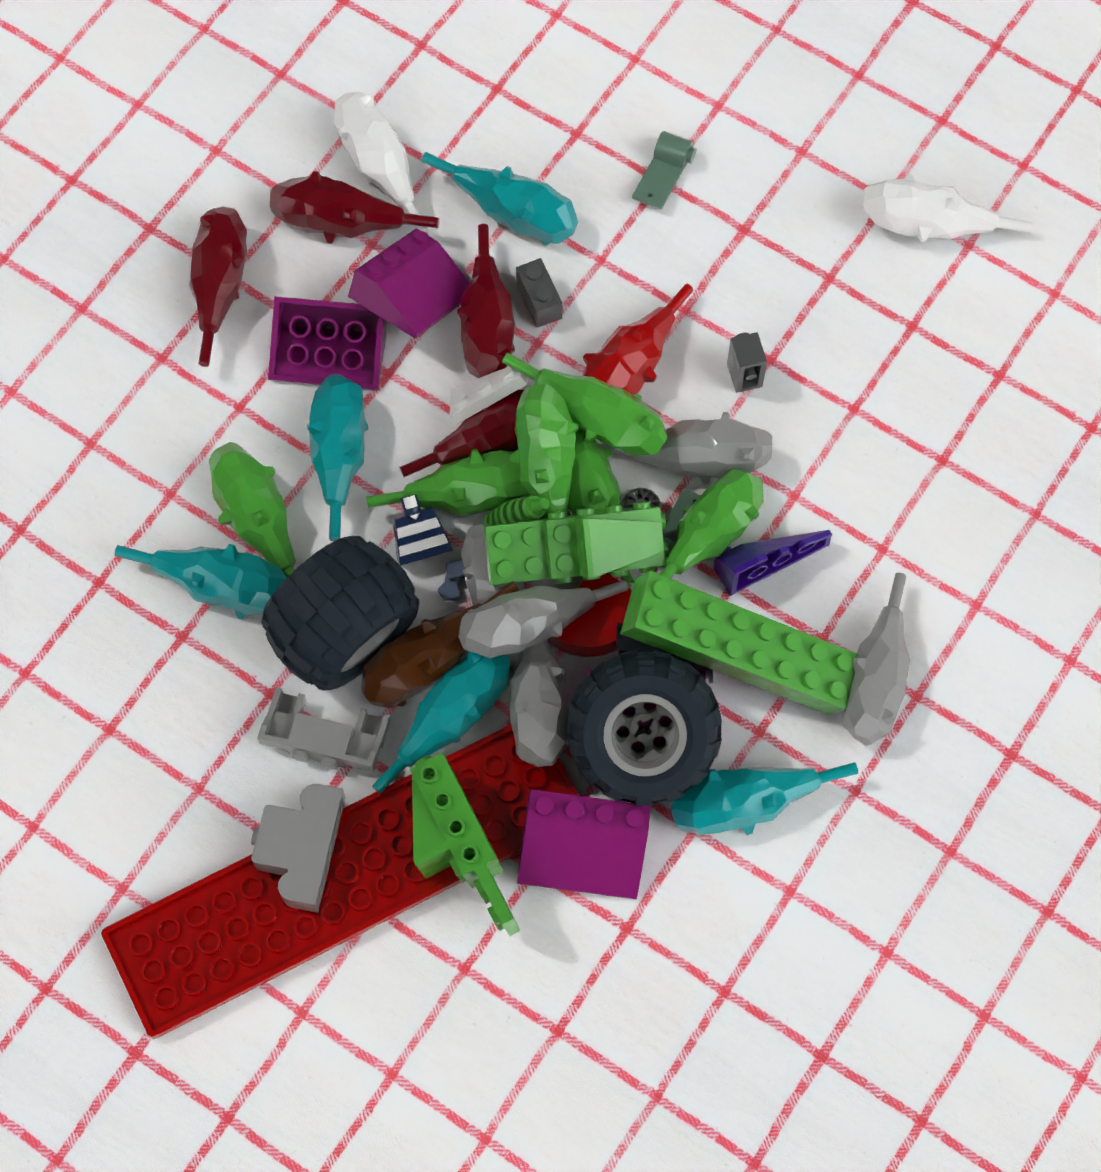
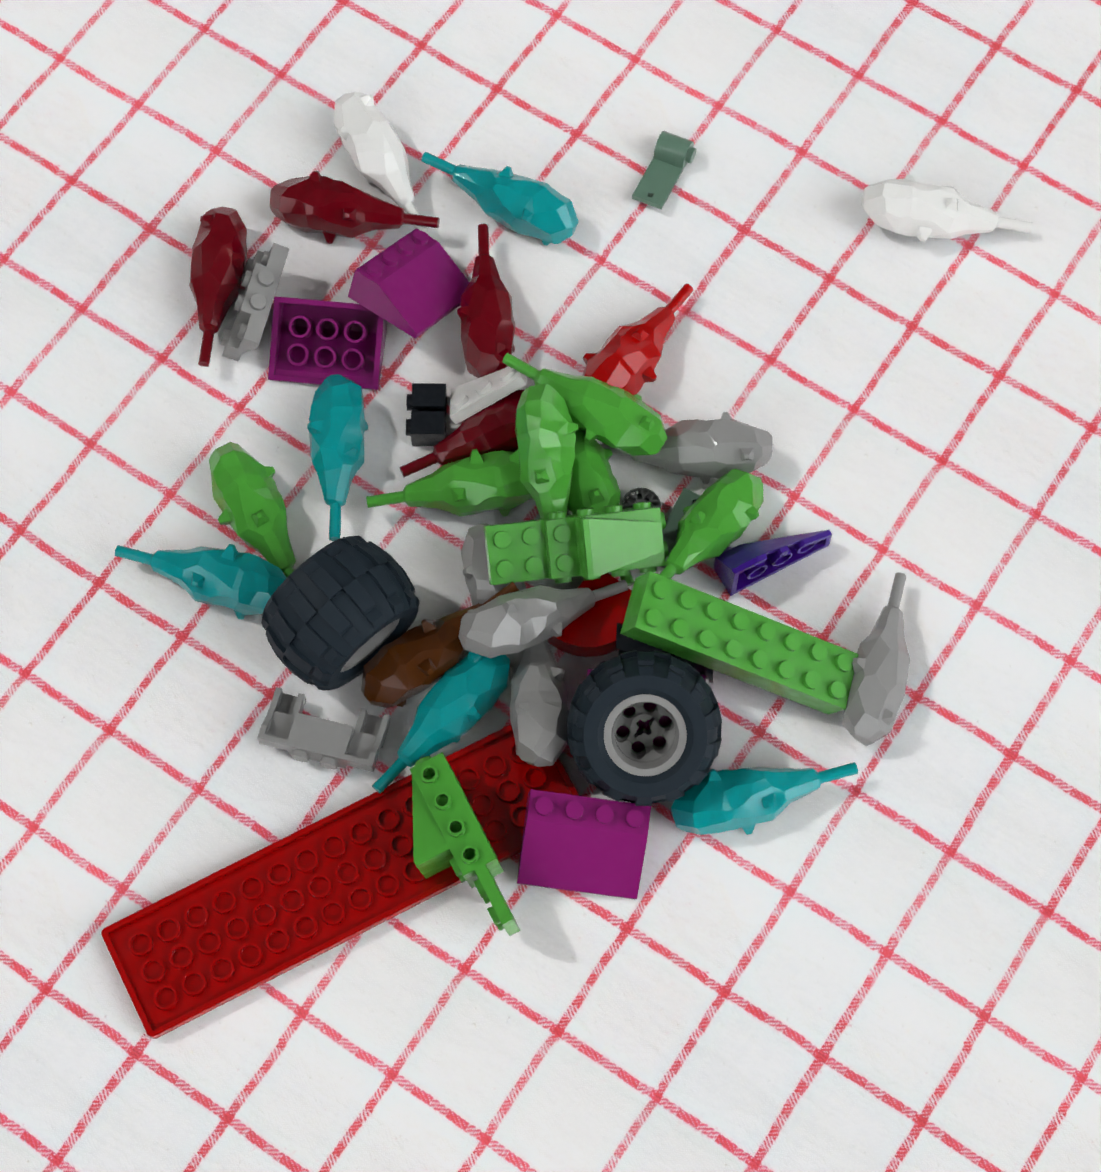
light grey brick [251,784,346,913] -> none
torso [393,494,453,566] -> none
sand blue piece [438,560,464,601] -> none
bright green piece [480,496,550,525] -> none
dark grey brick [516,258,562,328] -> none
dark grey brick [727,332,767,393] -> none
none -> light grey bracket [220,243,289,361]
none -> black piece [406,383,447,446]

